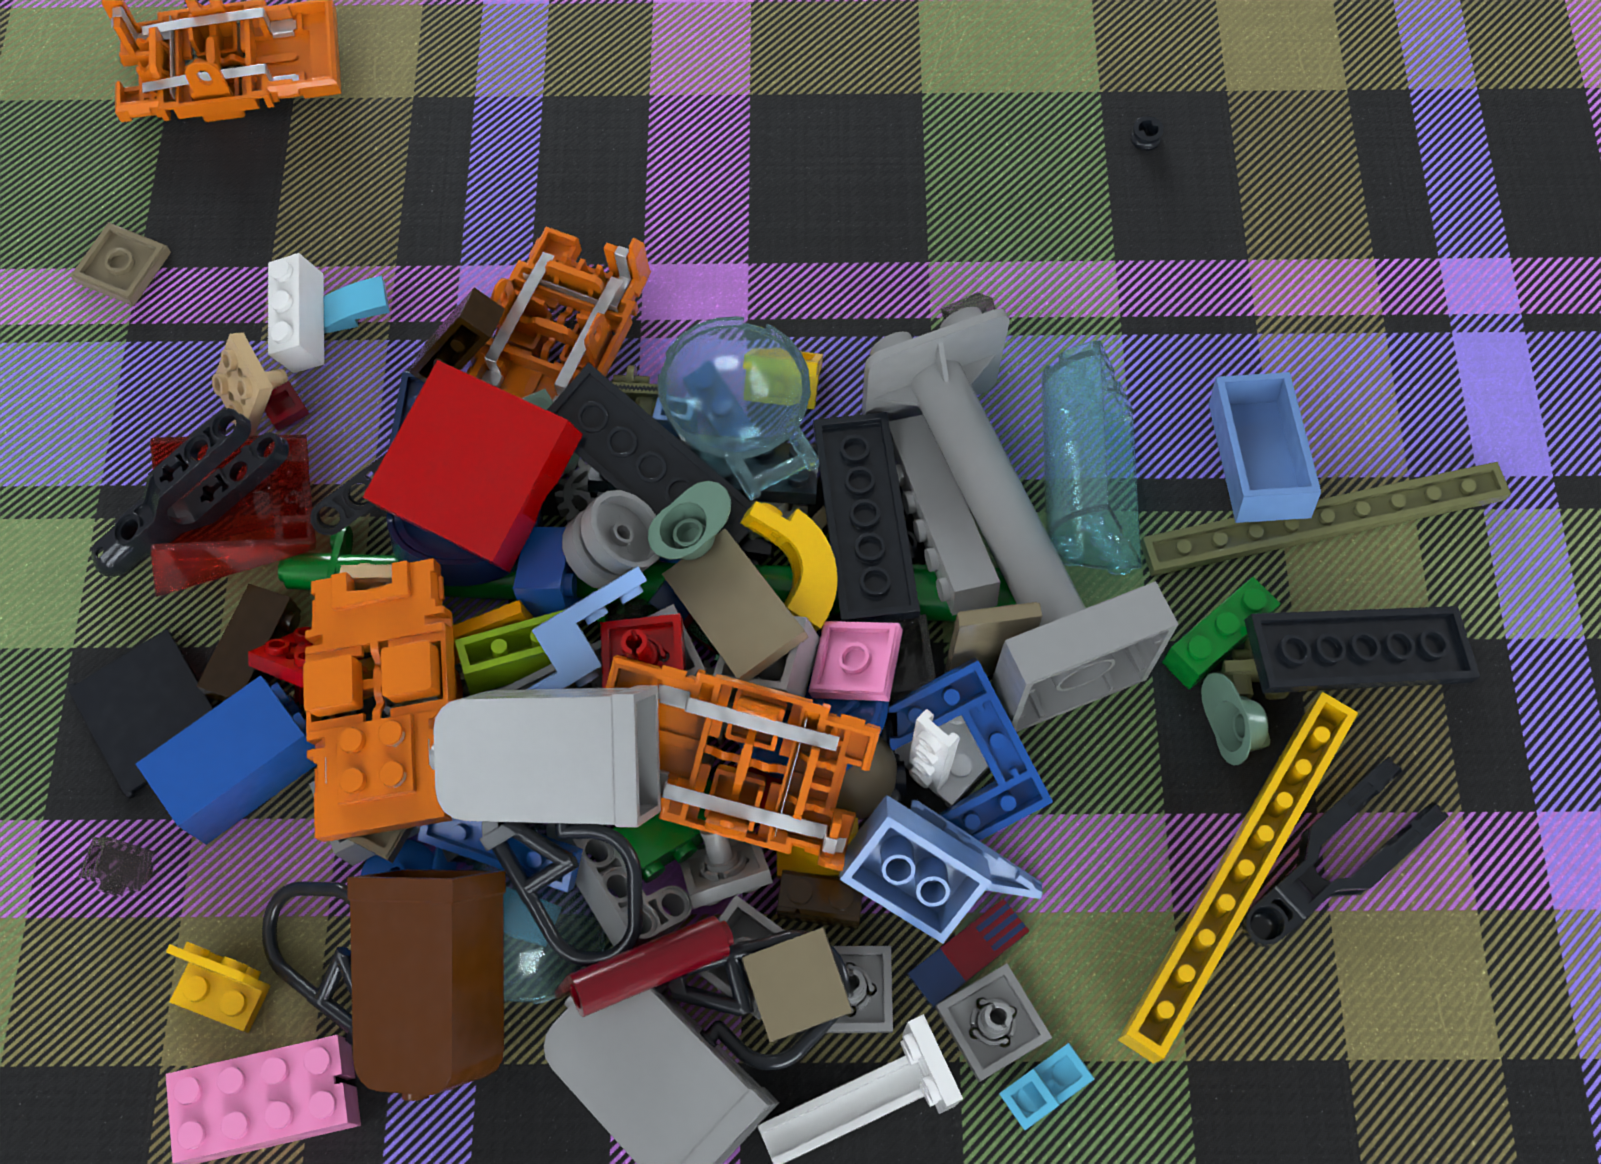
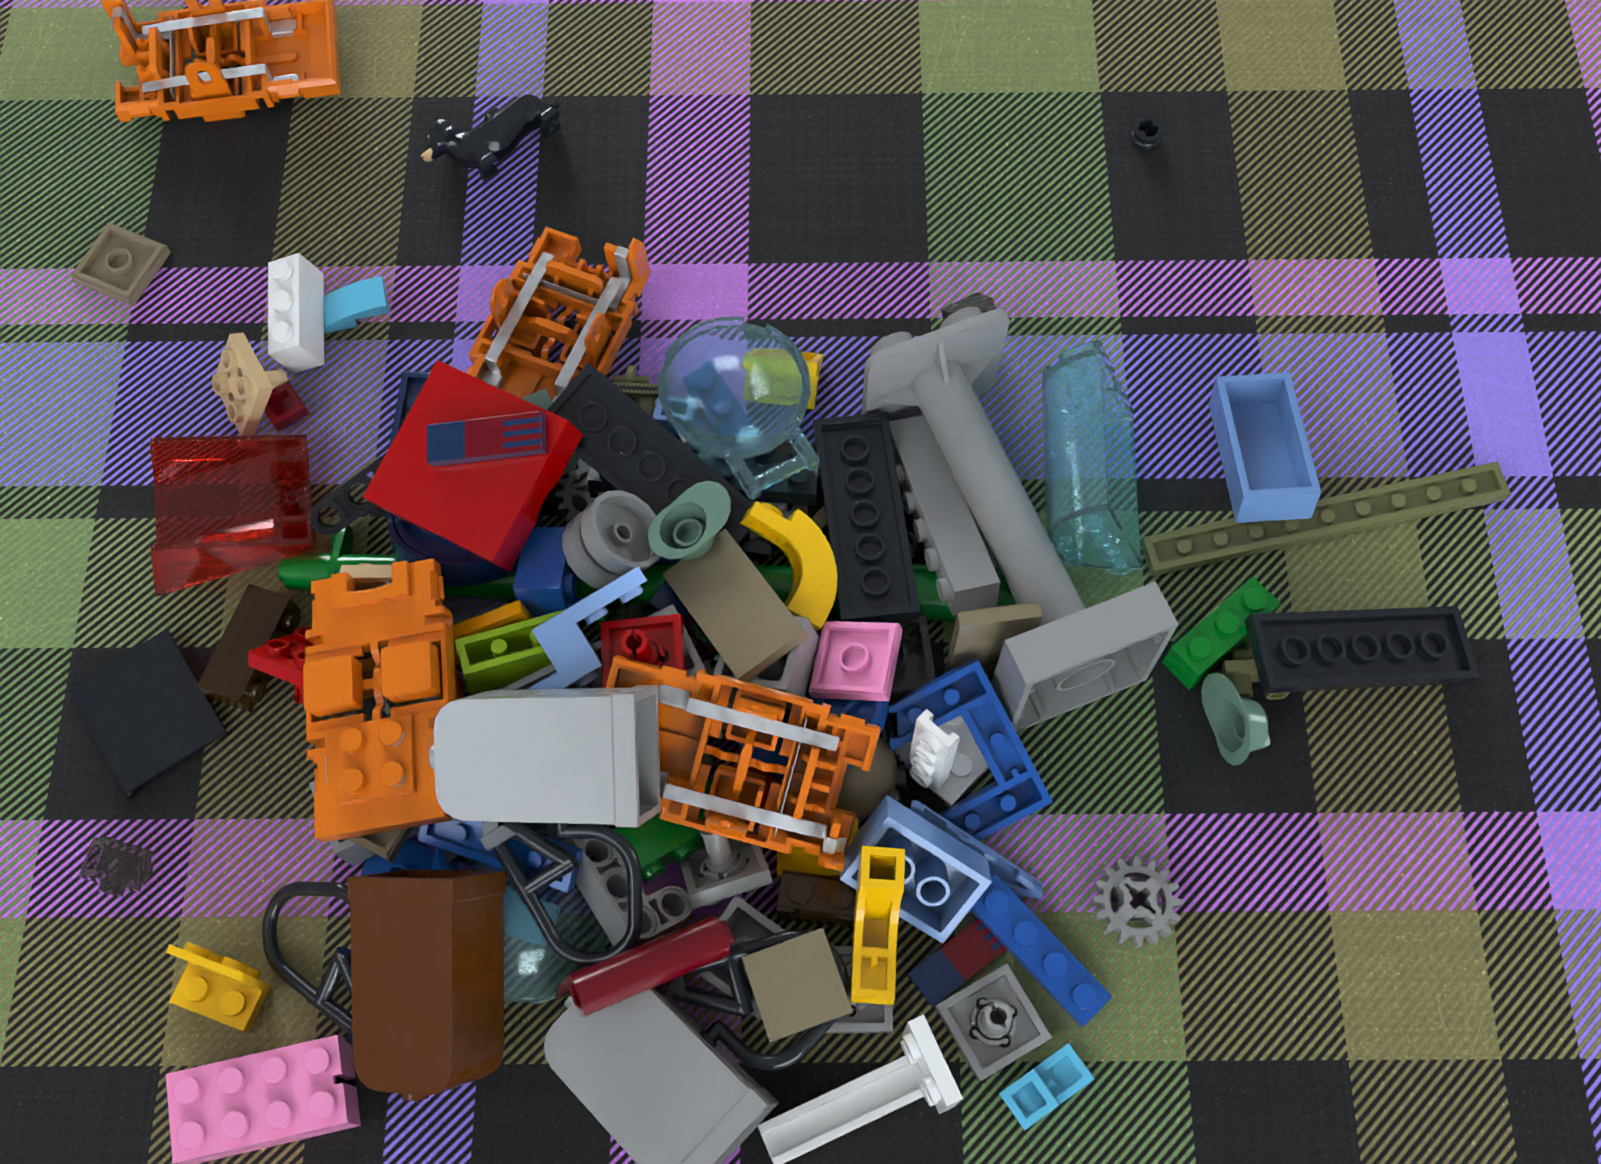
black piece [91,408,289,577] -> none
blue brick [136,676,317,845] -> none
dark brown brick [409,287,505,383] -> none
yellow brick [1117,692,1358,1064] -> none
black piece [1242,756,1449,947] -> none
none -> black animal [420,94,560,184]
none -> tile [427,411,547,467]
none -> yellow arch [850,846,905,1005]
none -> blue plate [970,873,1112,1026]
none -> light grey gear [1090,856,1183,949]

